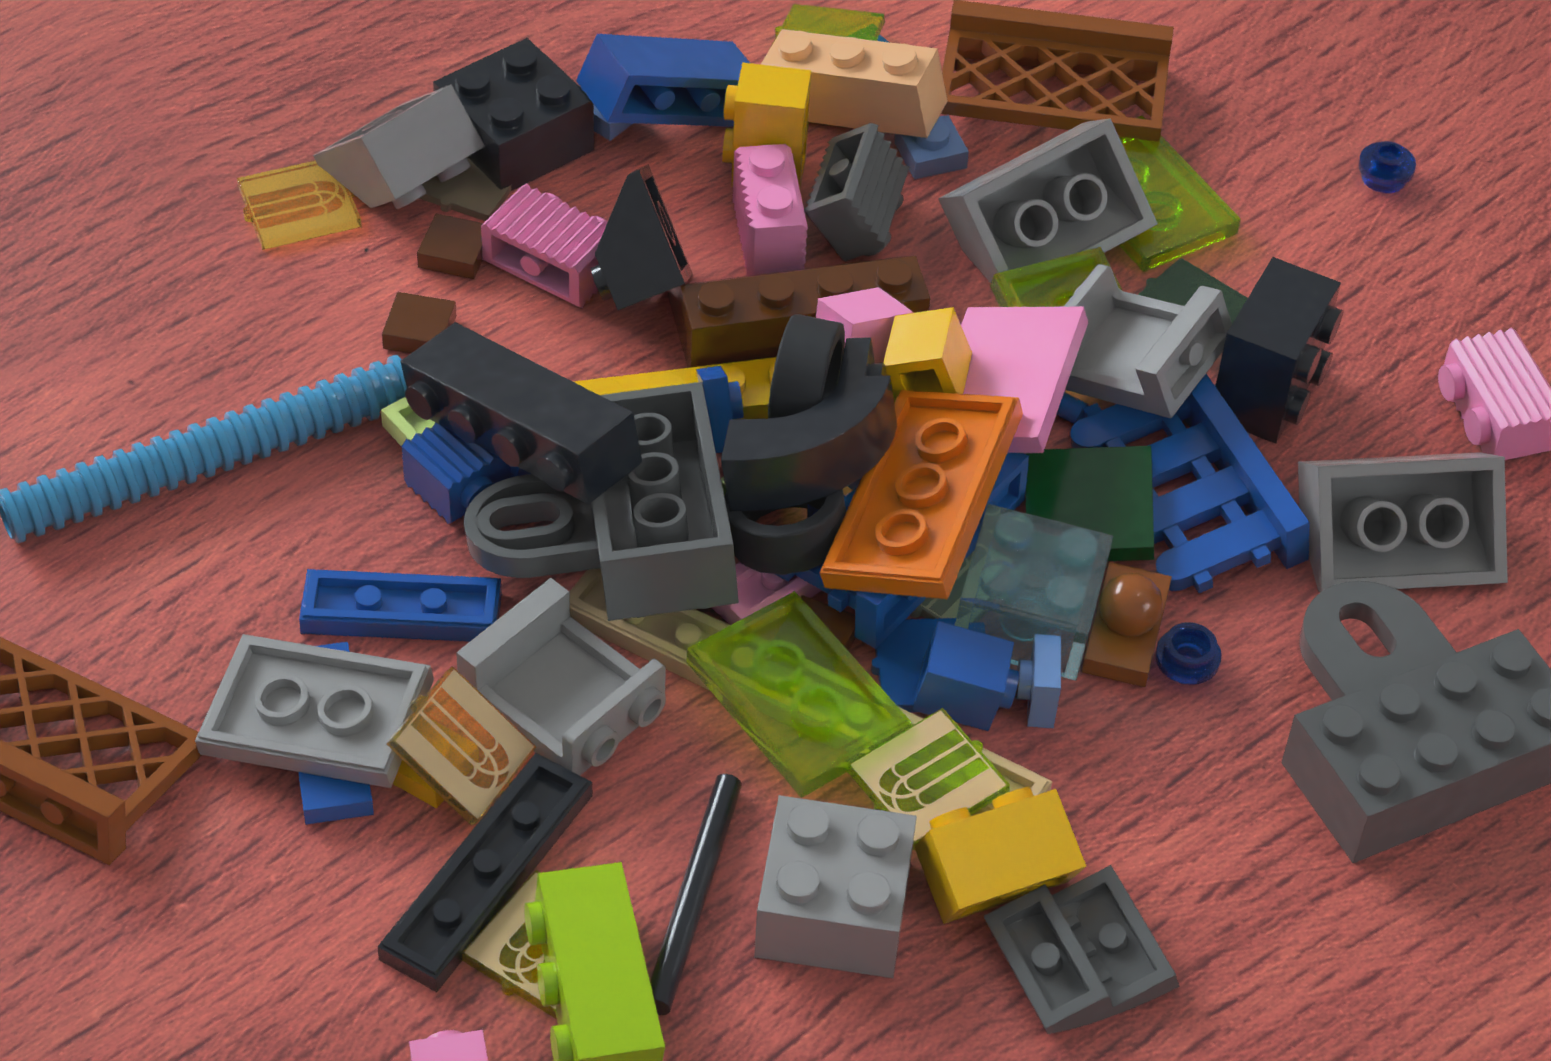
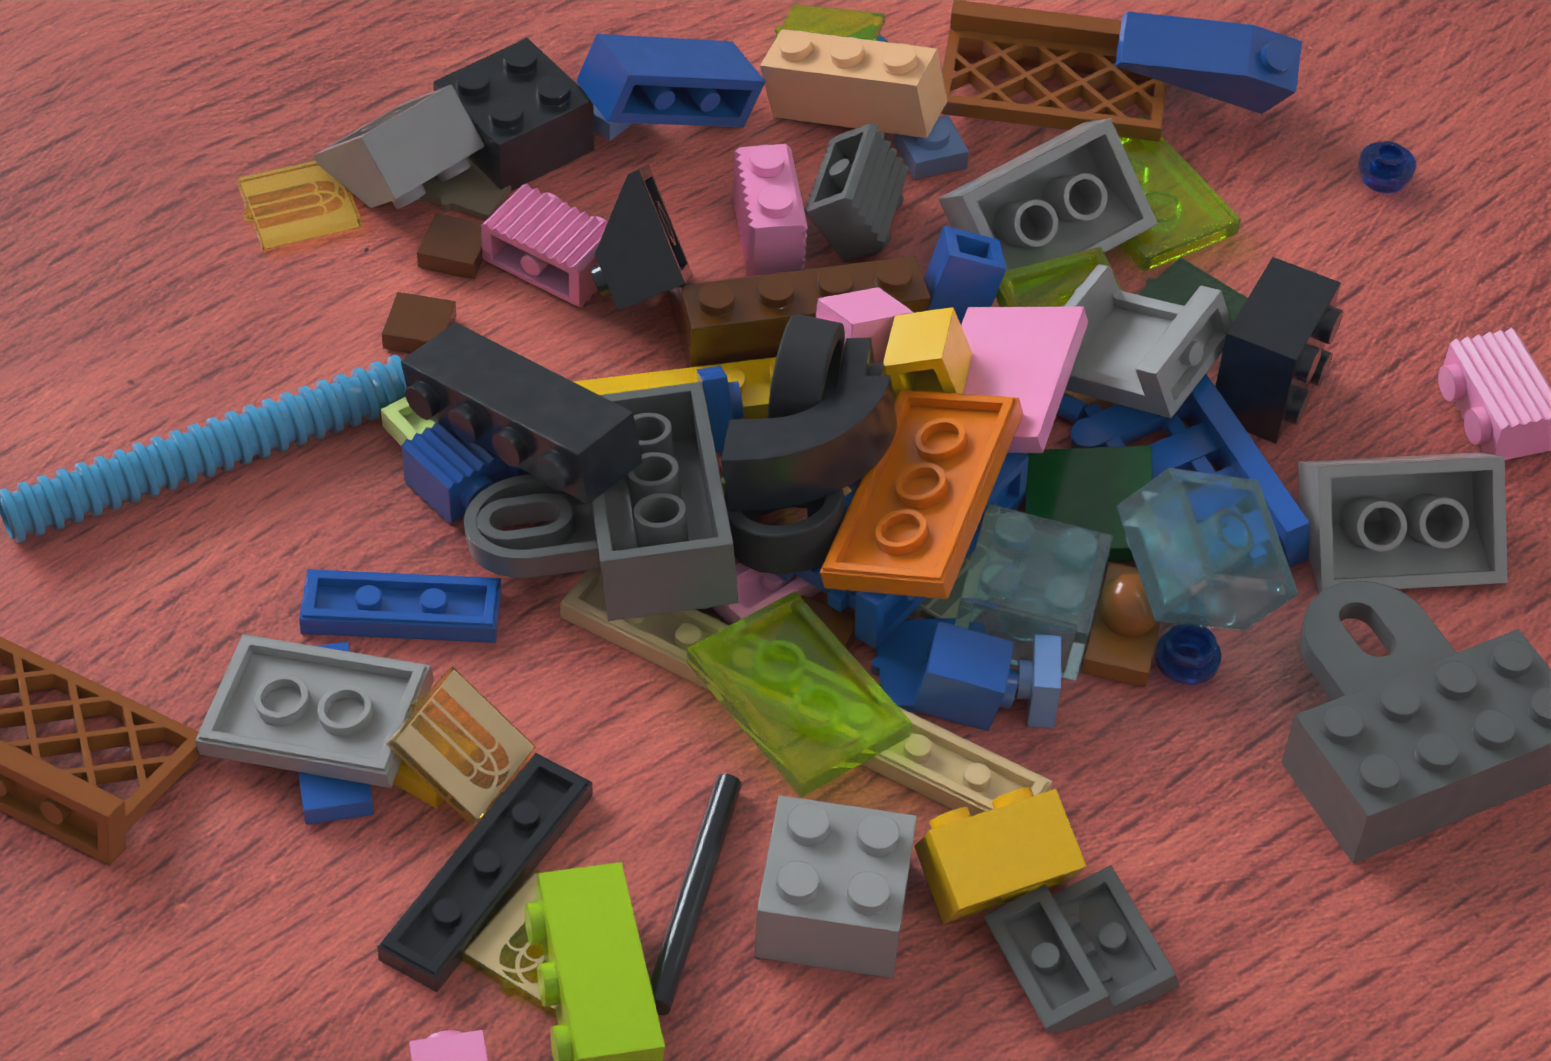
light grey panel [456,578,666,775] -> none
yellow brick [722,62,811,188] -> none
piece [847,708,1010,850] -> none
none -> blue brick [924,226,1006,324]
none -> blue slope [1115,11,1302,114]
none -> clear light blue brick [1117,468,1299,630]

